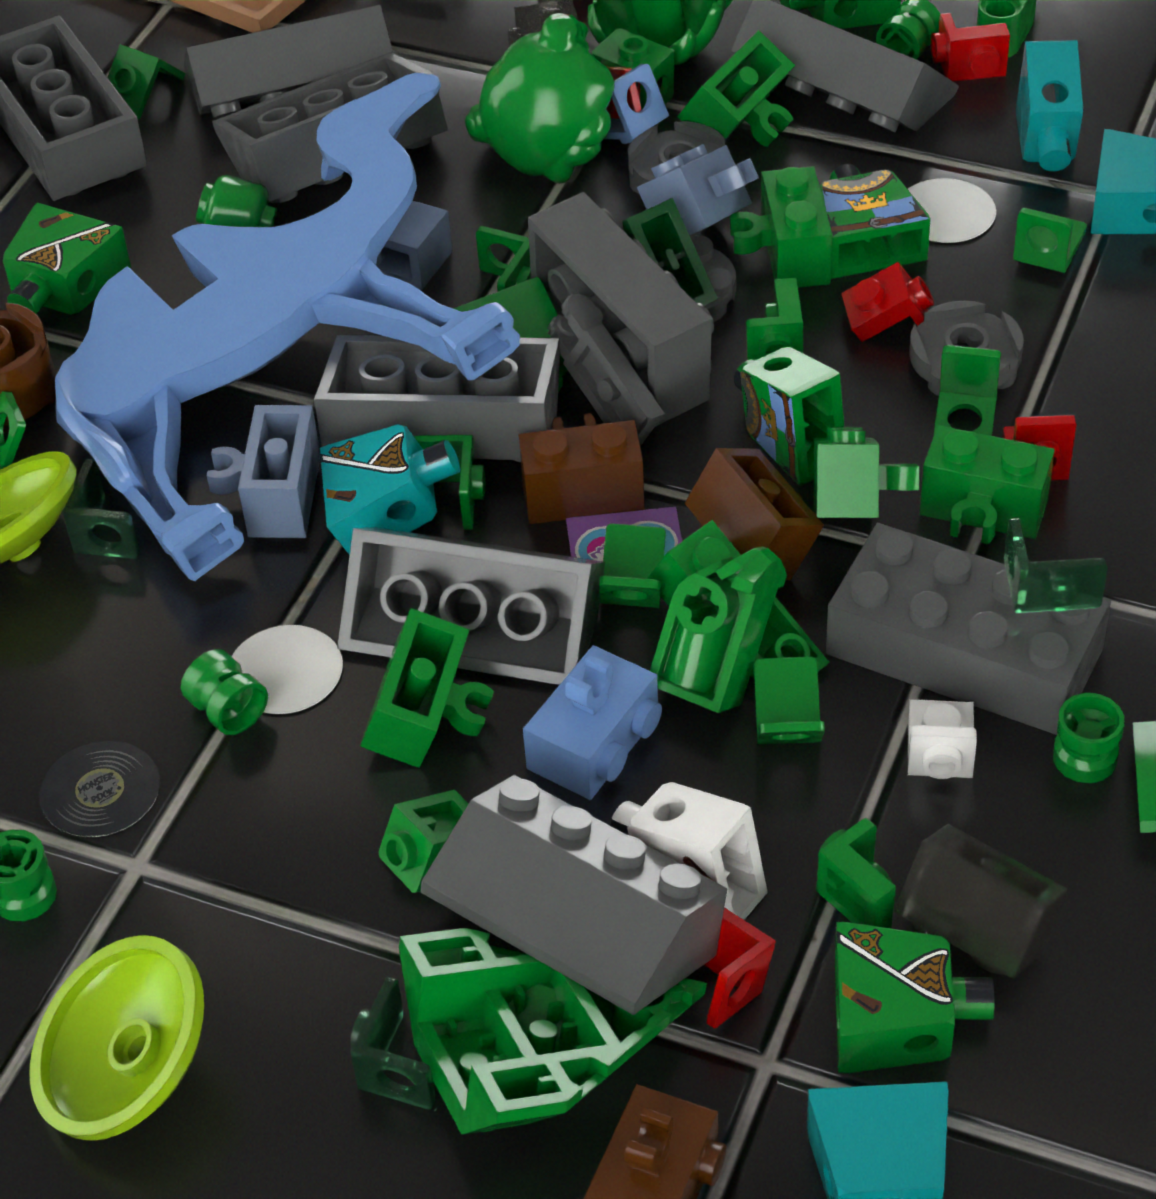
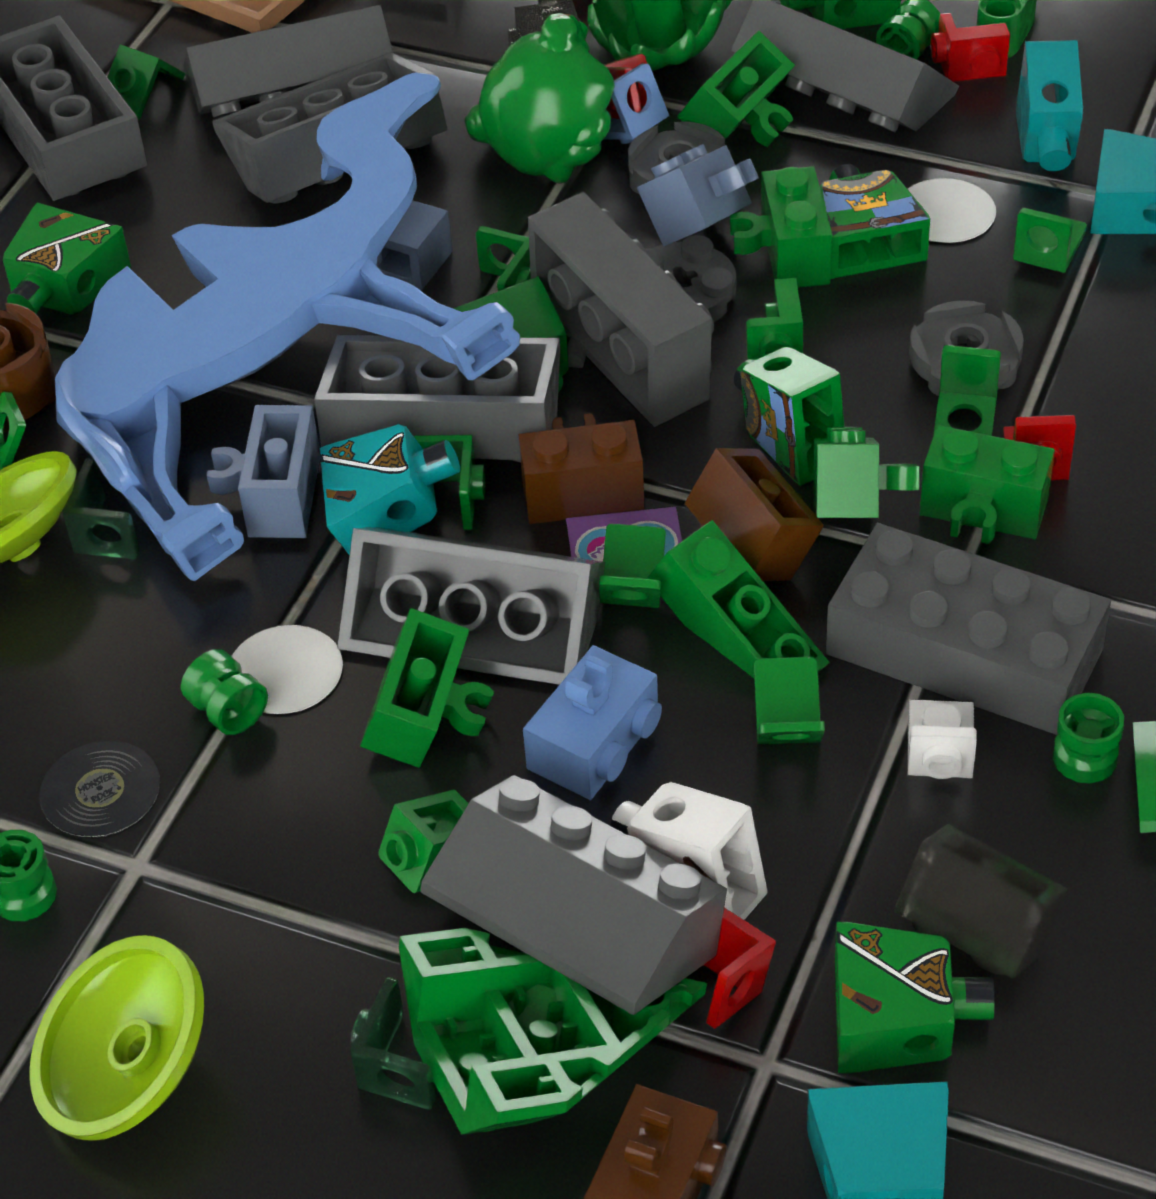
green head [196,174,277,227] -> none
dark grey hinge [547,292,665,446] -> none
green bracket [592,29,675,109] -> none
dark green slope [622,198,718,306] -> none
green piece [650,546,787,713] -> none
green bracket [816,818,896,928] -> none
red bracket [841,262,935,342] -> none
clear green bracket [1004,518,1108,613] -> none

